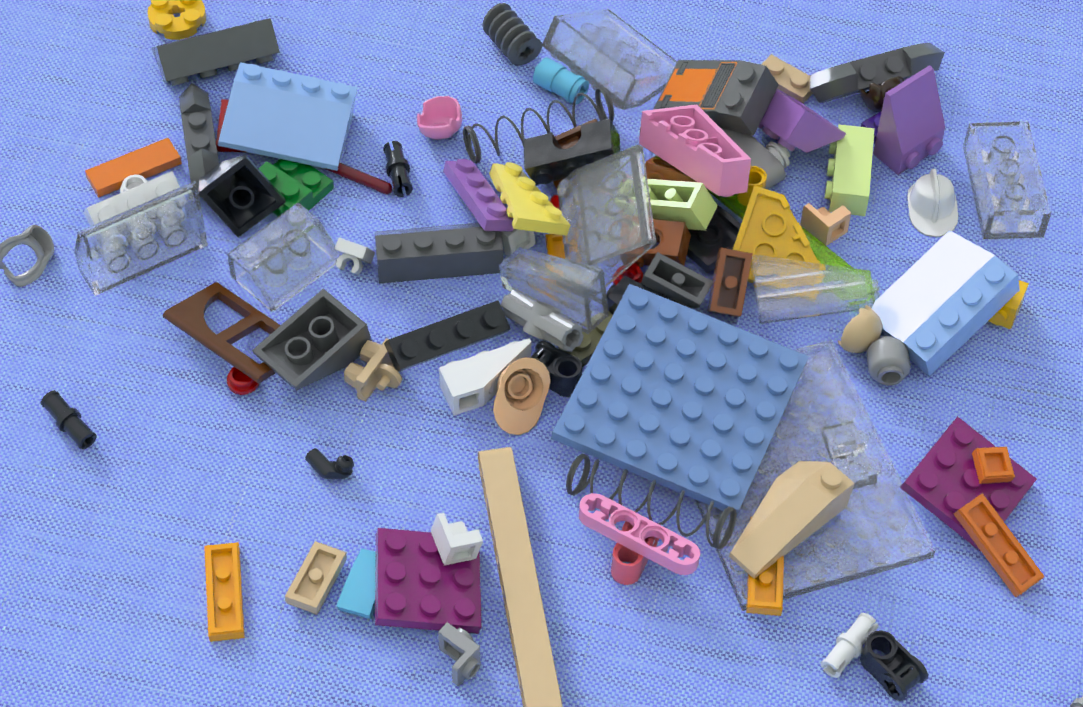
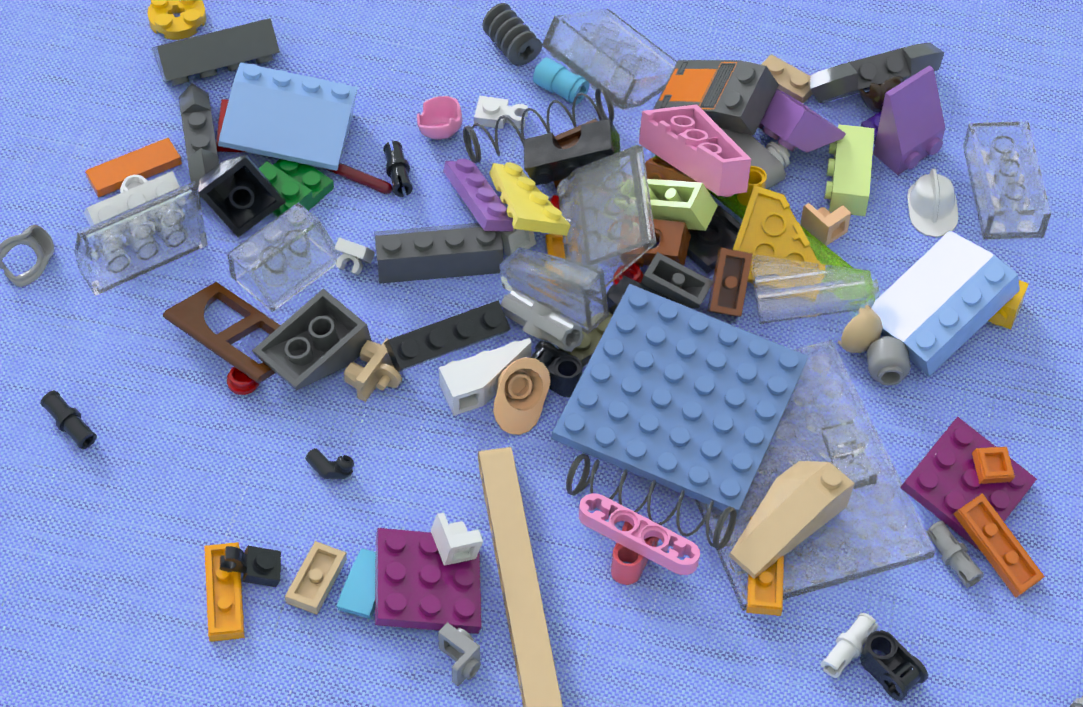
none -> black plate [220,545,281,587]
none -> white plate [474,96,528,129]
none -> light grey pin [926,521,984,588]

